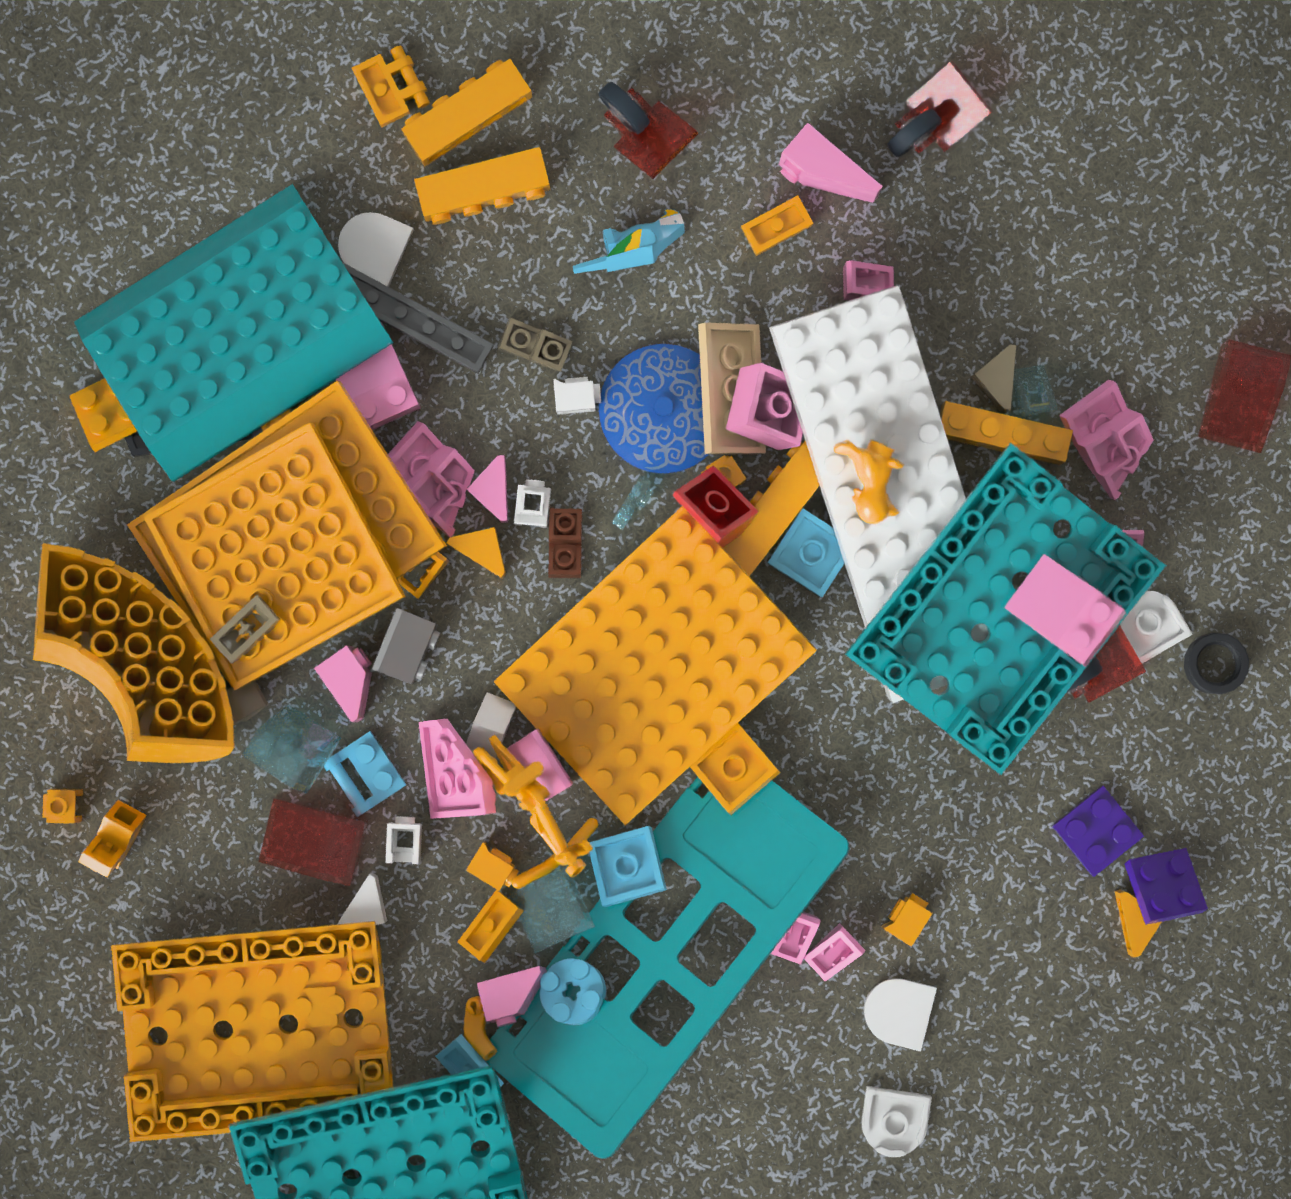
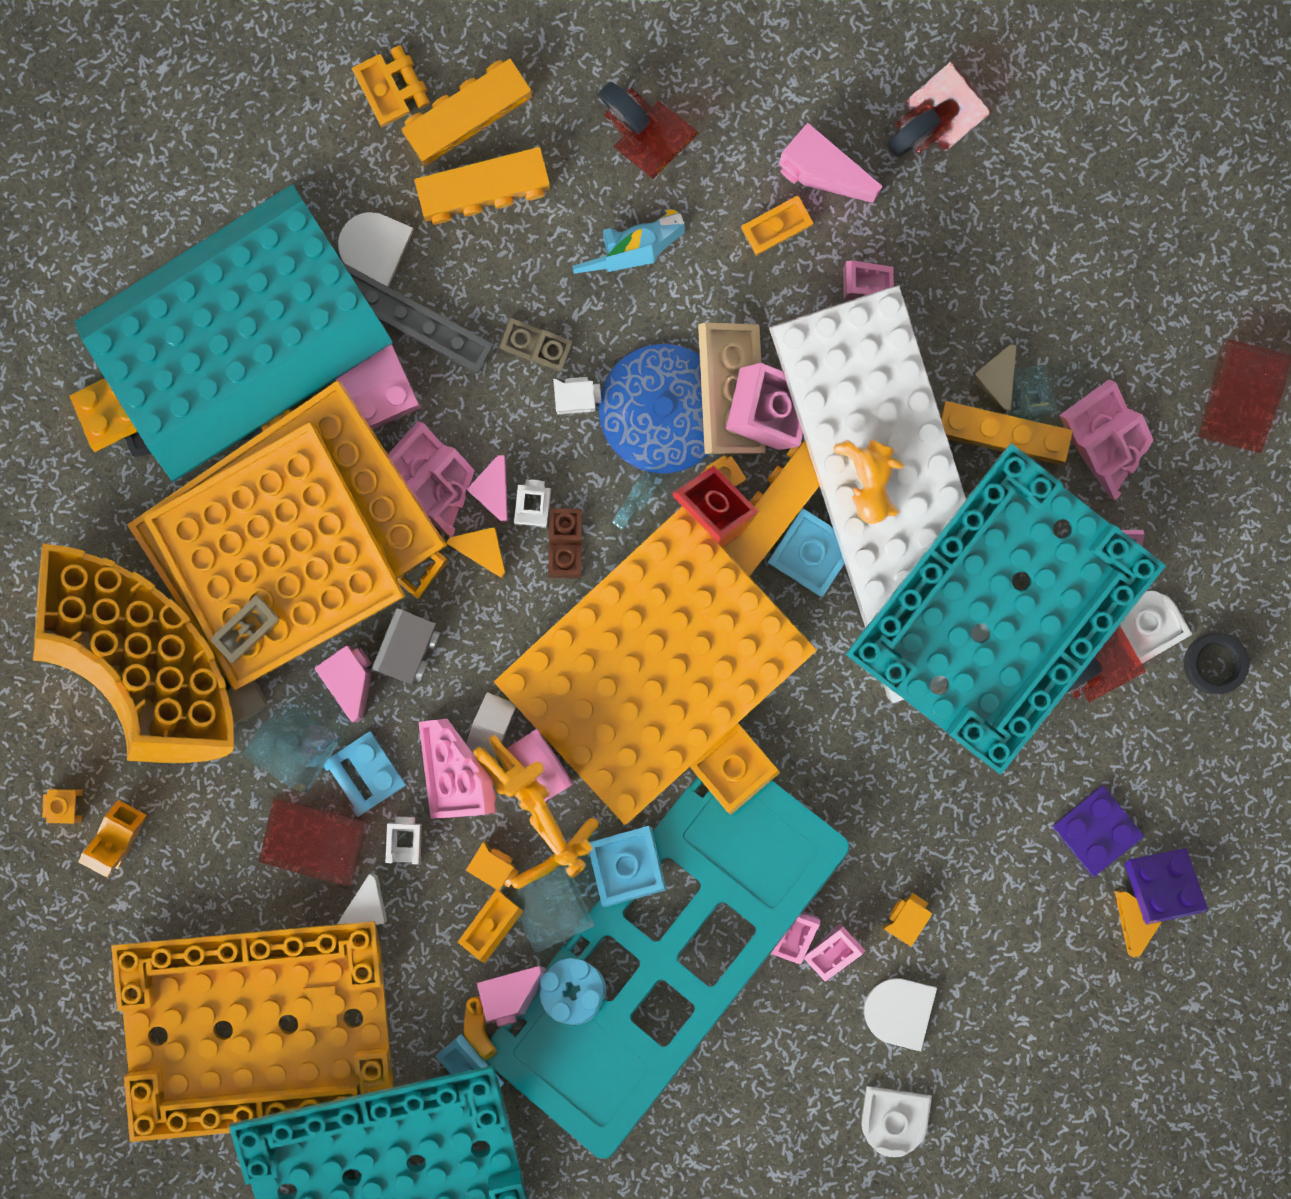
bright pink slope [1004,554,1126,667] -> none

